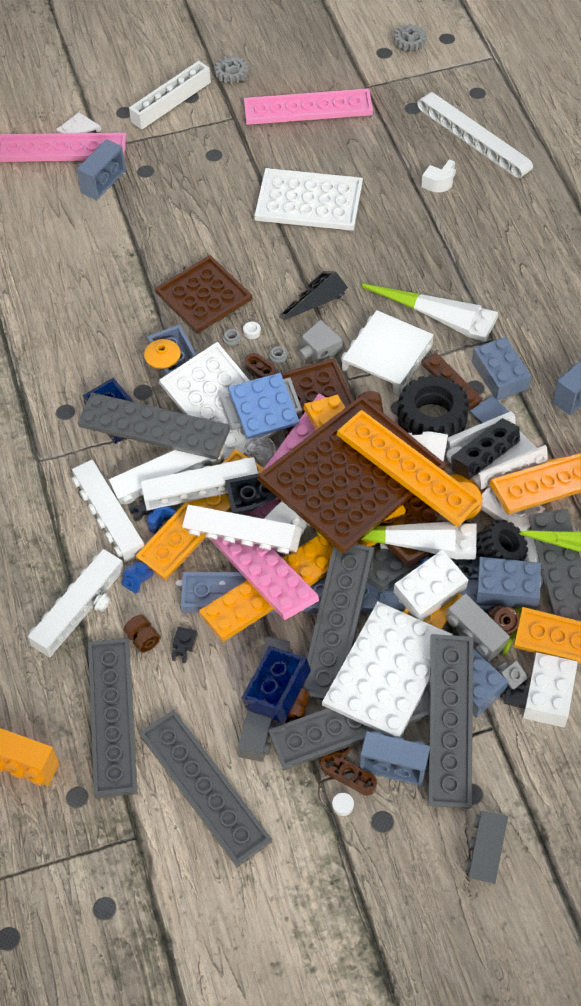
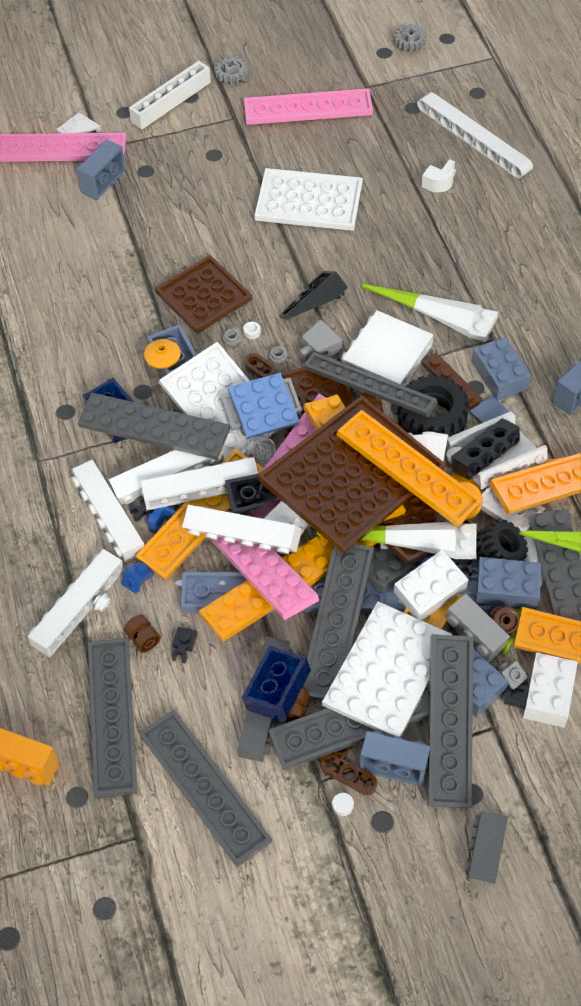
none -> dark grey plate [304,352,438,417]

